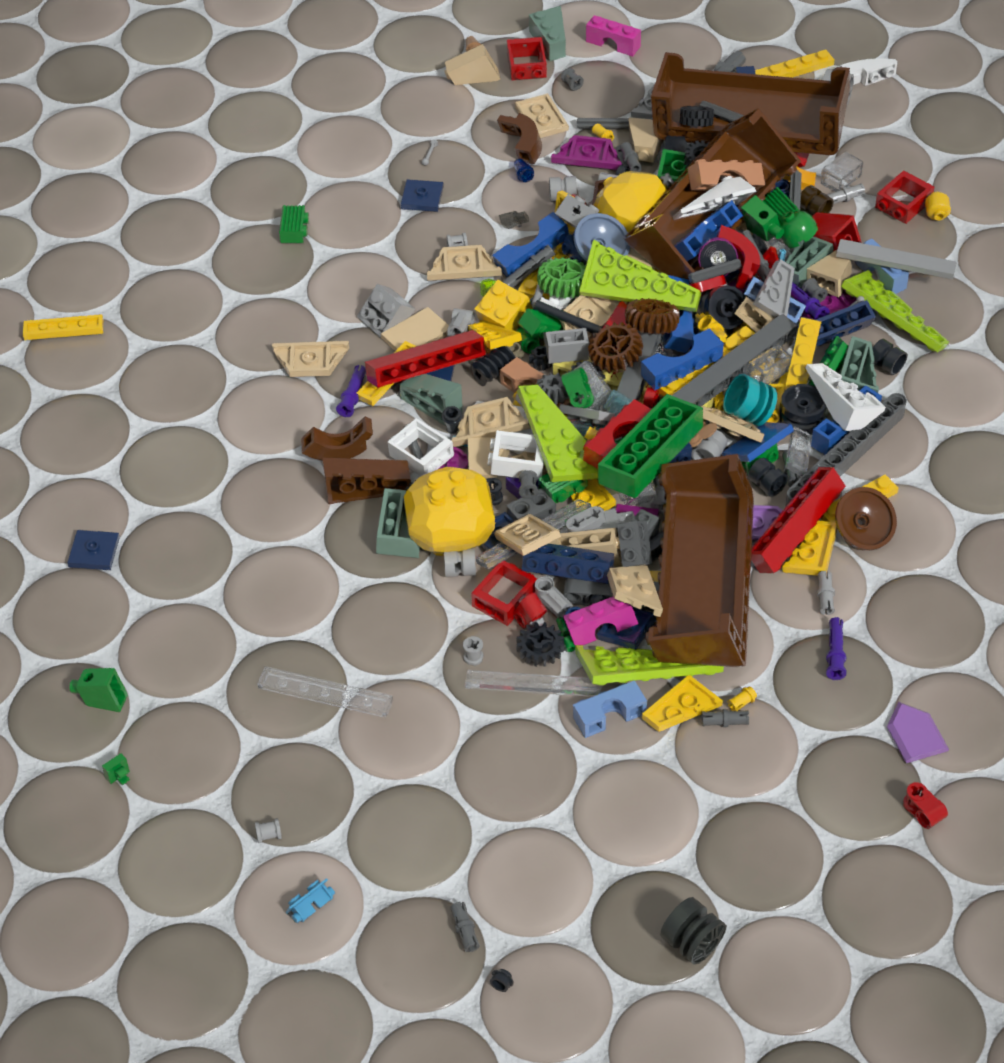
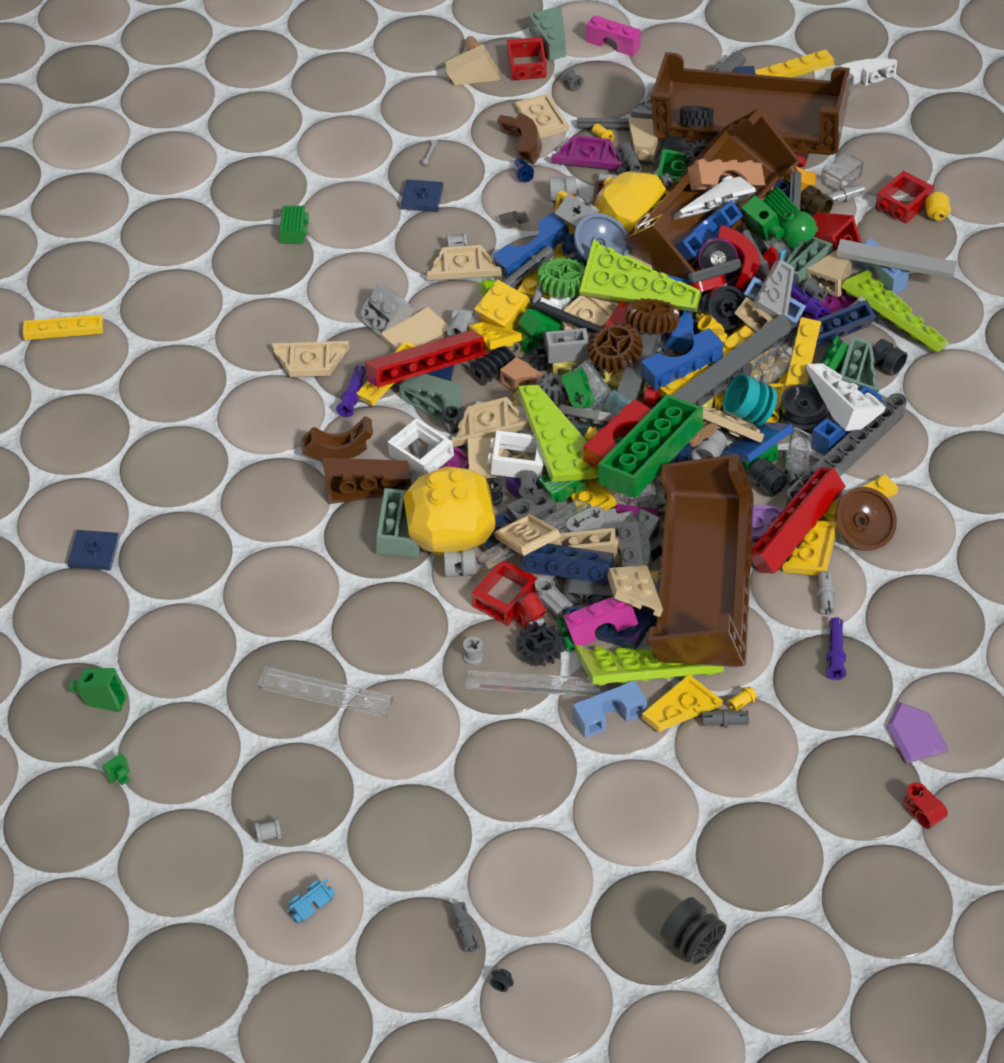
dark grey axle [700,101,744,122] -> none

